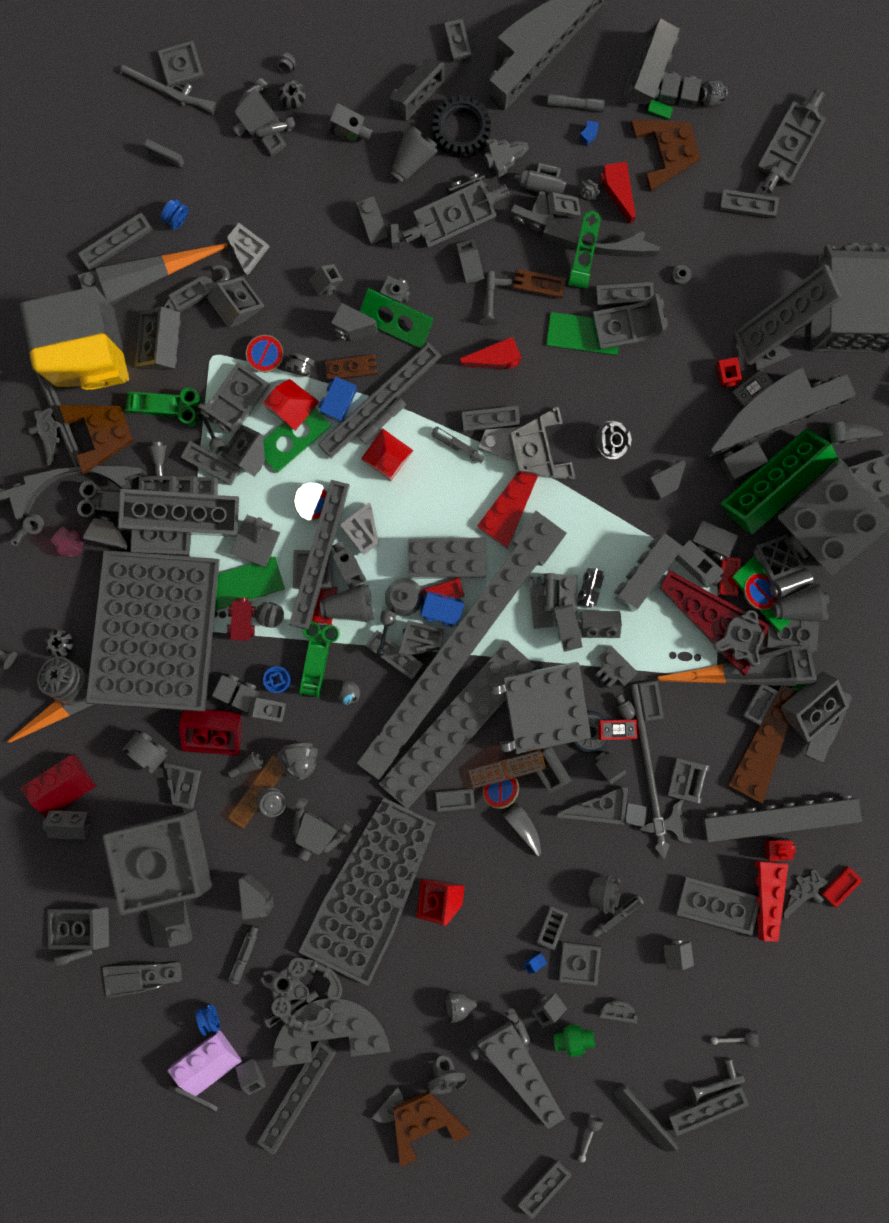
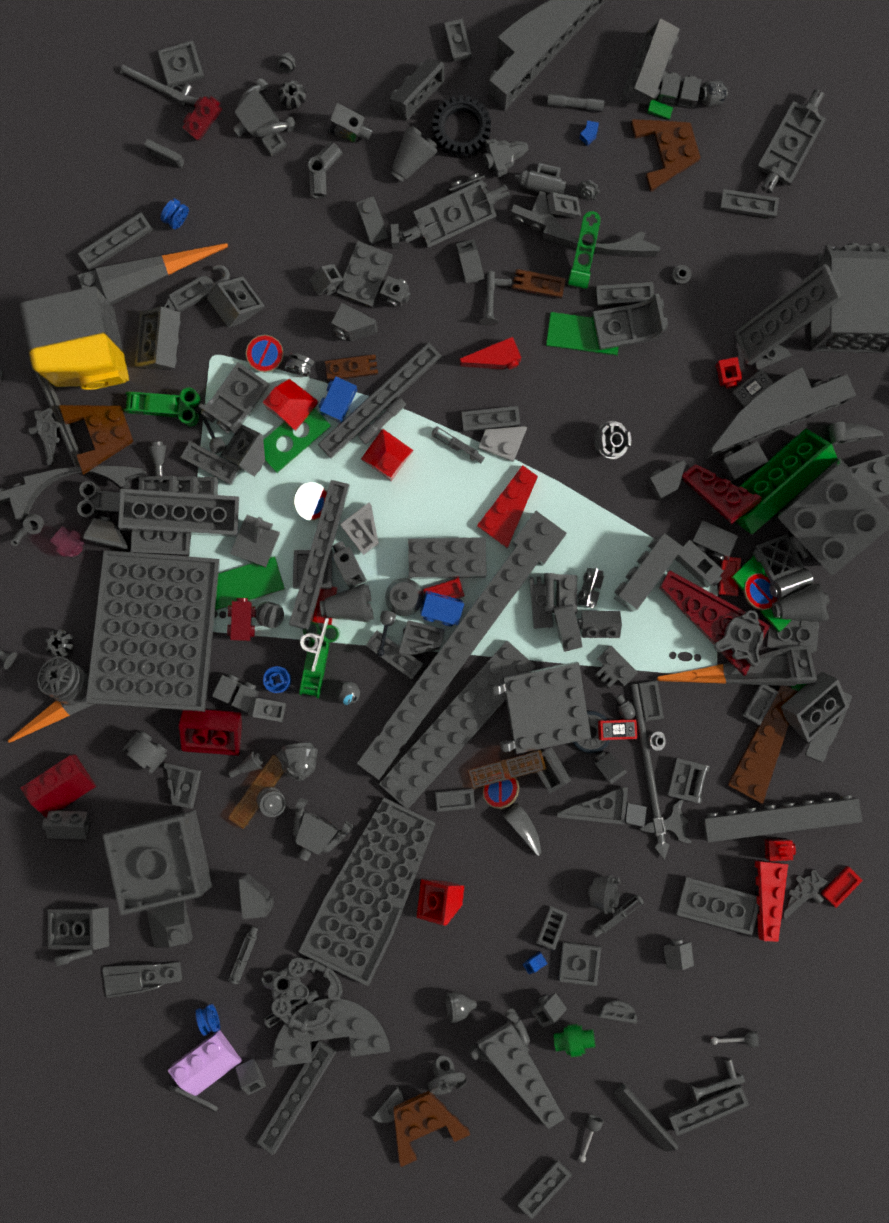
light grey wing [227,223,269,276] -> none
green piece [360,288,434,349] -> none
dark grey wing [508,407,576,481] -> none
red slope [600,162,636,224] -> none
none -> dark red brick [182,96,222,140]
none -> white piece [300,618,329,672]
none -> dark grey piece [308,141,343,199]
none -> dark grey plate [337,241,393,308]
none -> dark grey plate [647,731,666,751]
none -> dark red wing [682,464,762,524]

